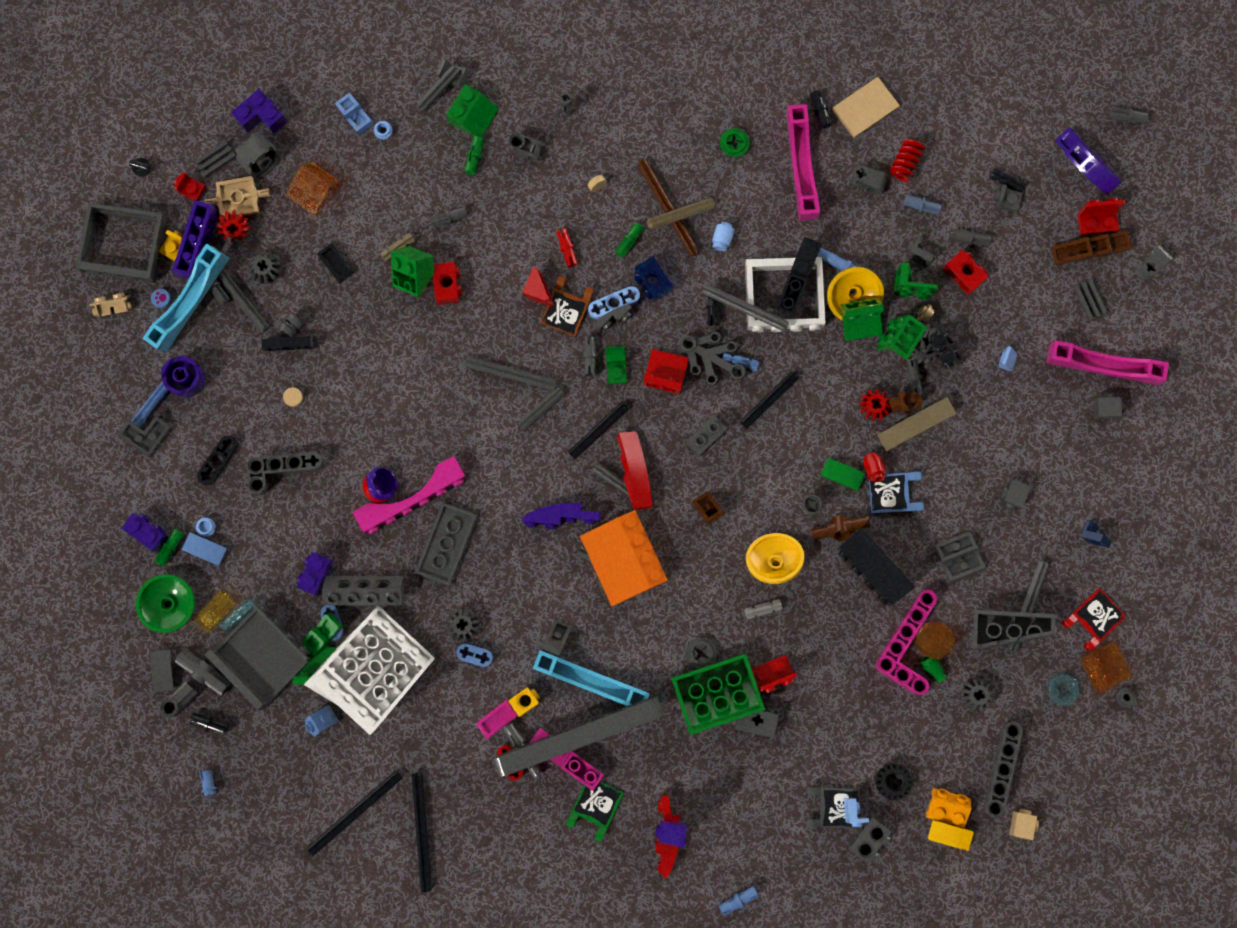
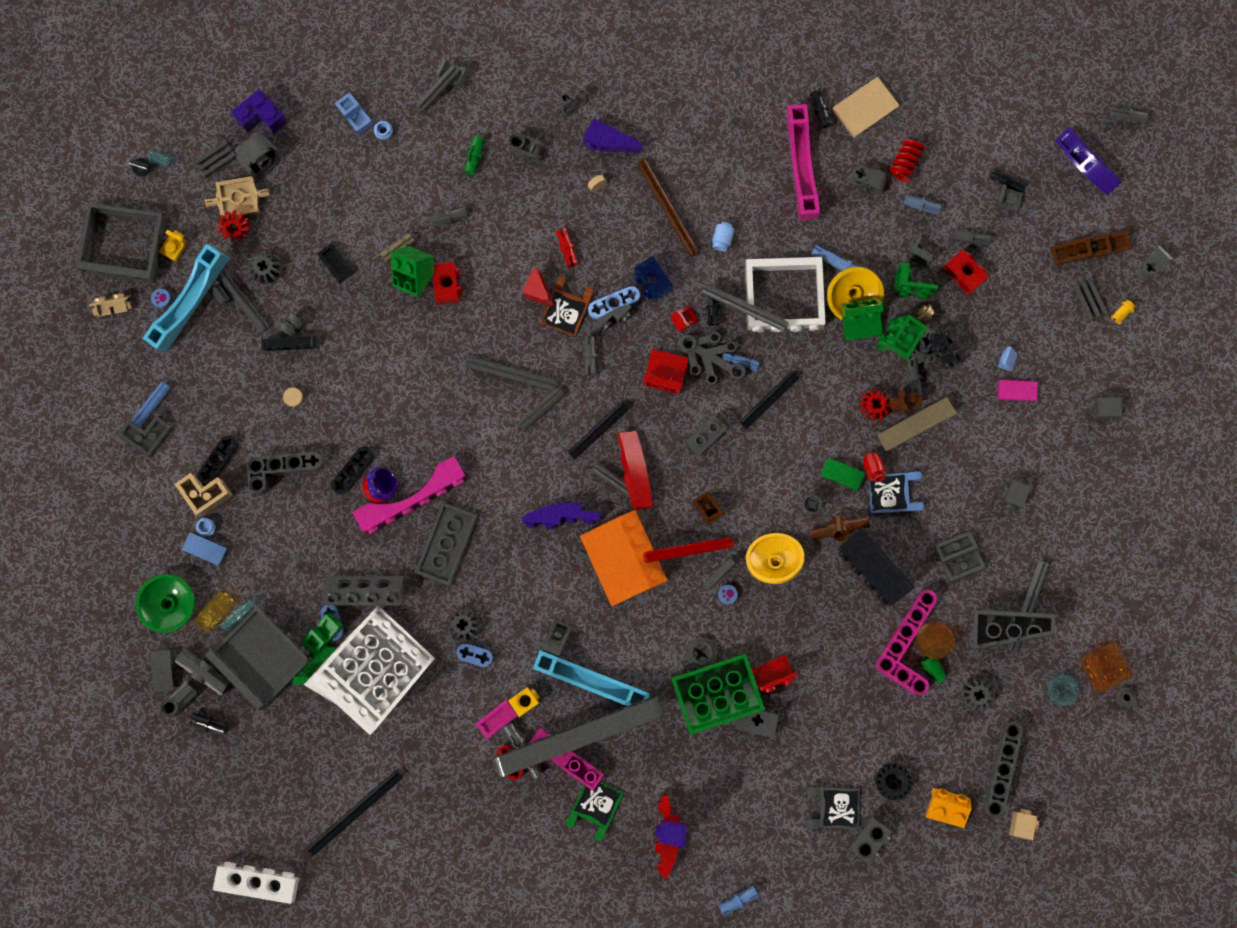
dark purple brick [121,513,169,553] -> none
green axle [154,529,185,566] -> none
dark purple brick [161,356,205,398] -> none
dark purple brick [172,200,219,280] -> none
red bracket [174,172,206,201] -> none
medium blue pin [199,770,217,796] -> none
clear orange bracket [285,161,341,216] -> none
dark purple brick [296,552,334,596] -> none
medium blue bracket [305,705,339,737] -> none
black axle [412,773,432,892] -> none
green slope [446,84,499,137] -> none
green slope [606,346,627,385] -> none
green axle [615,222,644,258] -> none
dark tan axle [647,198,715,230] -> none
green gear [720,128,750,158] -> none
light grey axle [744,599,783,619] -> none
black slope [776,236,822,315] -> none
light blue bracket [844,798,869,827] -> none
yellow slope [928,820,974,851] -> none
dark pink arch [1046,340,1169,386] -> none
flag [1062,588,1126,651] -> none
red bracket [1077,198,1125,236] -> none
dark blue bracket [1080,520,1112,548] -> none
none -> clear light blue pin [146,149,172,168]
none -> tan brick [175,473,233,518]
none -> white brick [213,862,299,904]
none -> black beam [331,447,374,495]
none -> dark purple slope [583,119,643,153]
none -> red axle [643,537,734,563]
none -> red slope [670,305,699,332]
none -> dark grey tile [702,558,735,591]
none -> medium blue tile [718,585,738,605]
none -> dark pink tile [998,380,1038,402]
none -> yellow pin [1111,300,1135,324]

